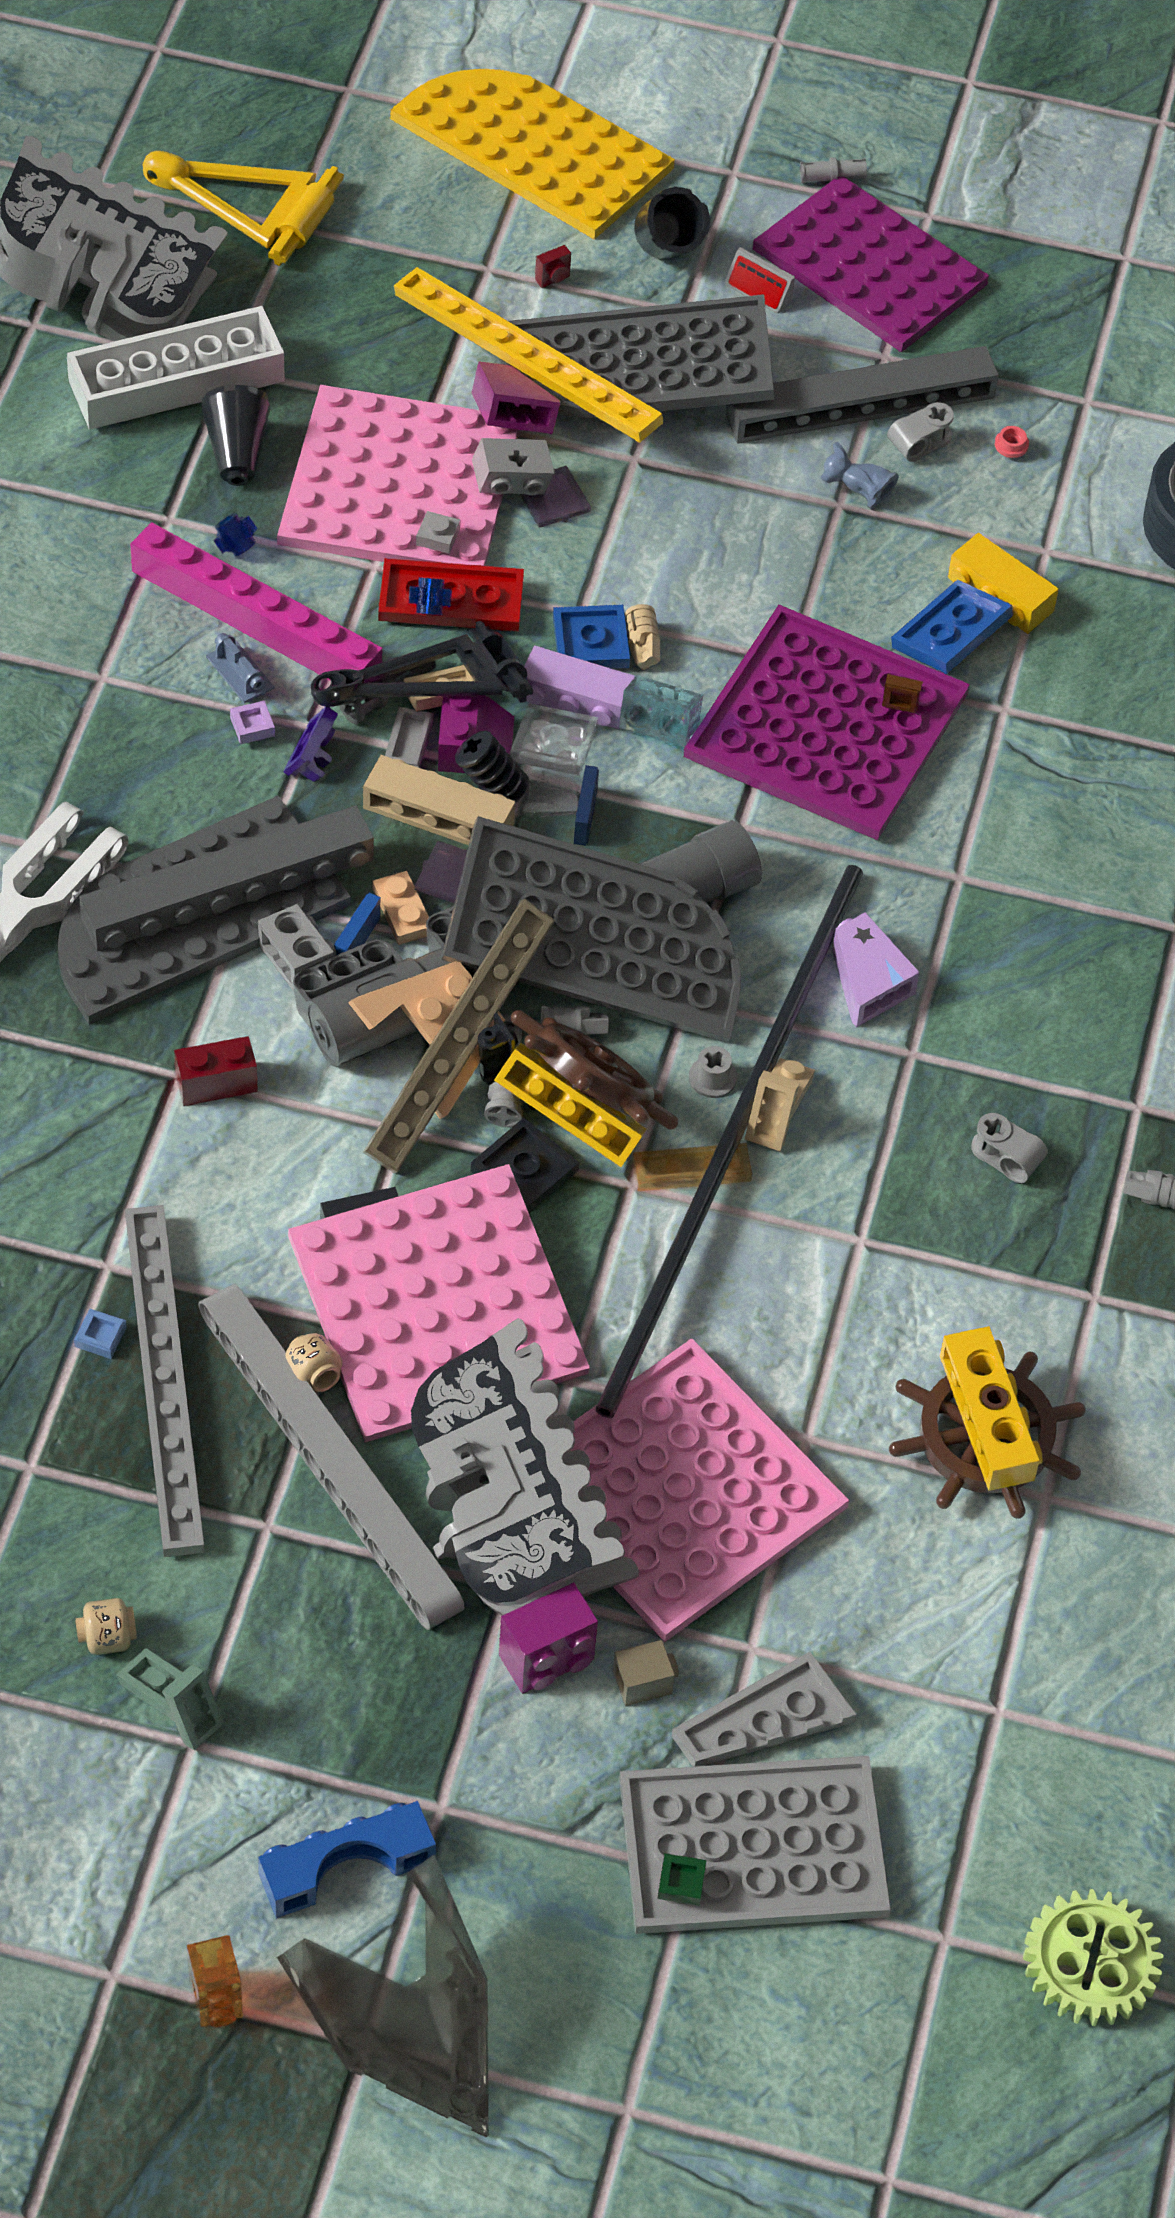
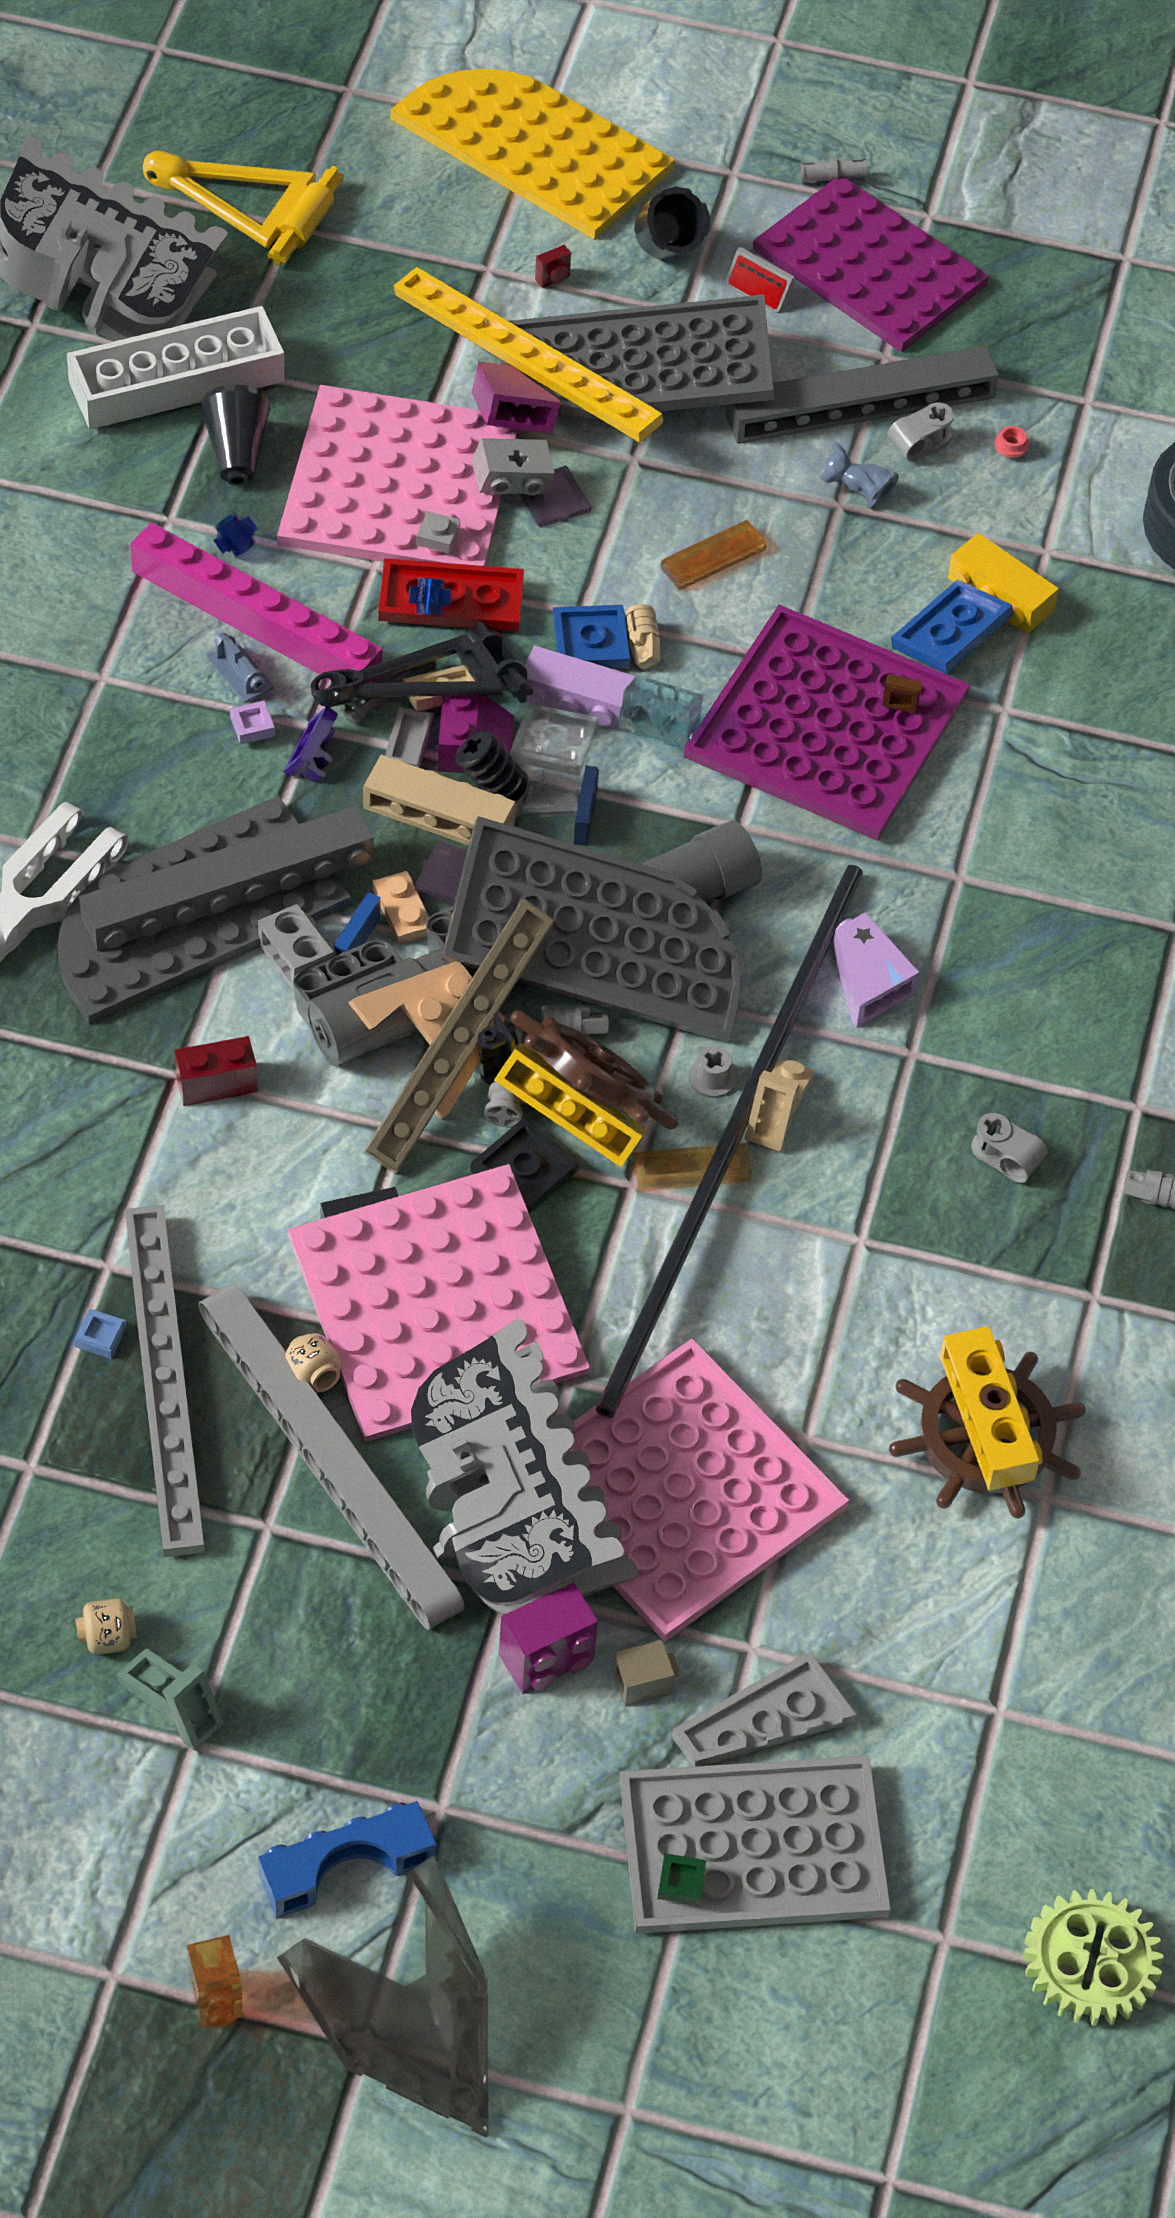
none -> clear orange tile [660,520,767,591]

